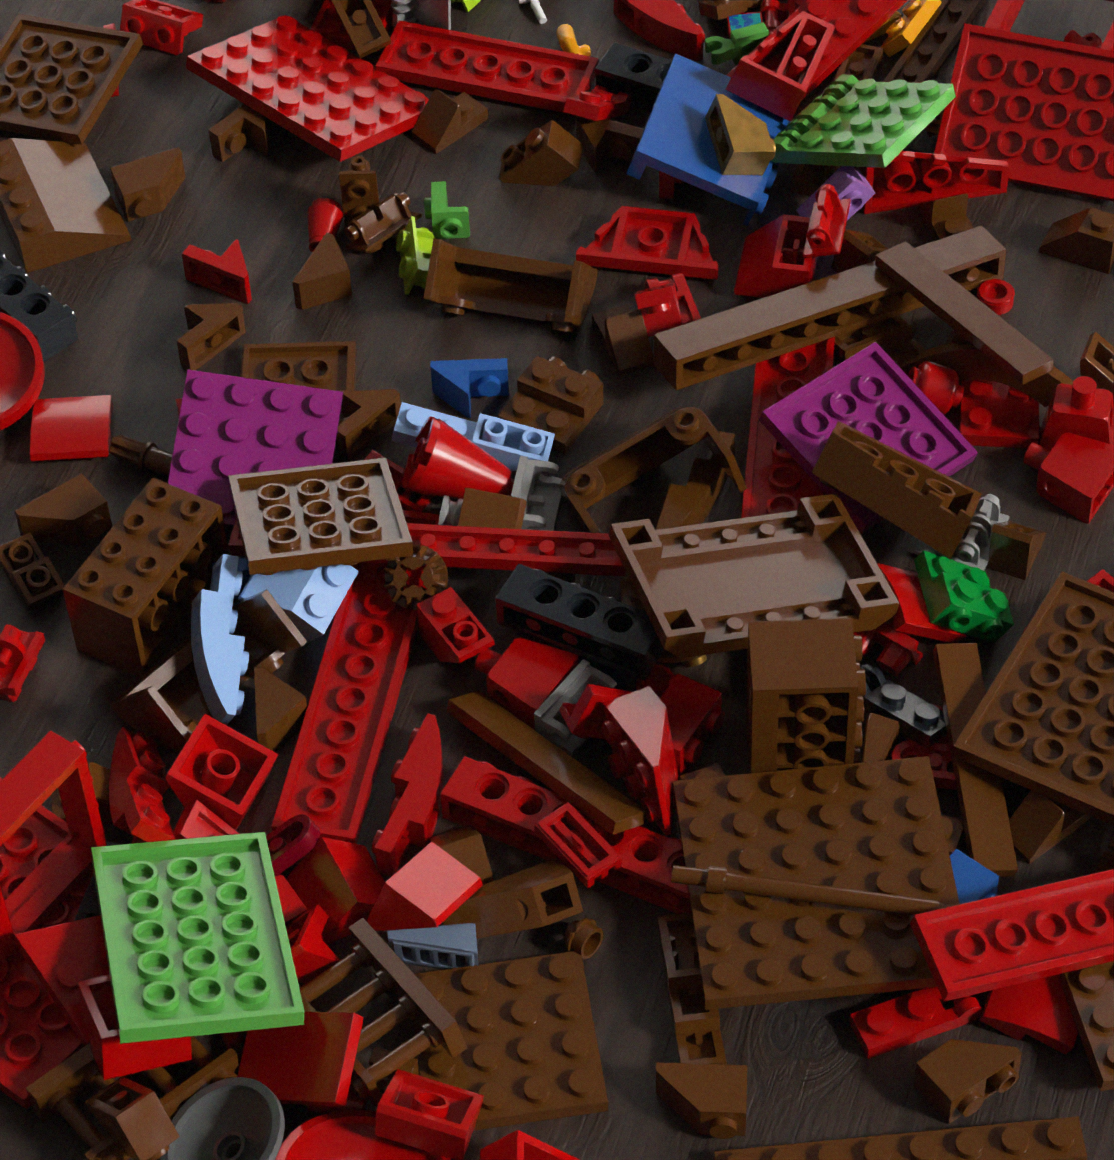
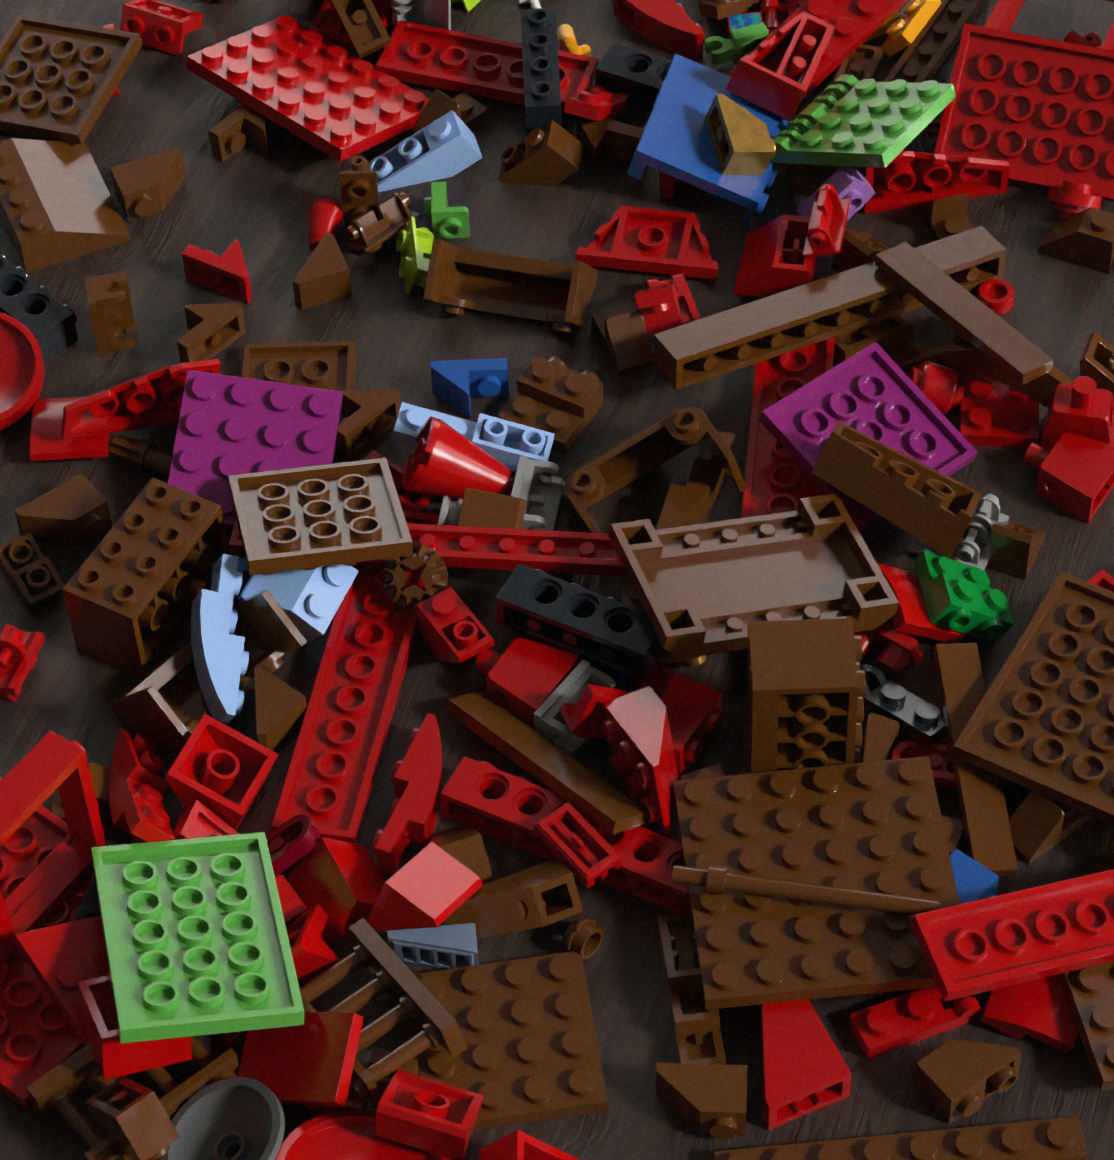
none -> red wedge [61,359,220,439]
none -> reddish brown hinge [84,271,137,357]
none -> light blue slope [369,110,483,192]
none -> black brick [520,8,562,136]
none -> red slope [761,1000,851,1130]
none -> red plate [1046,180,1103,218]

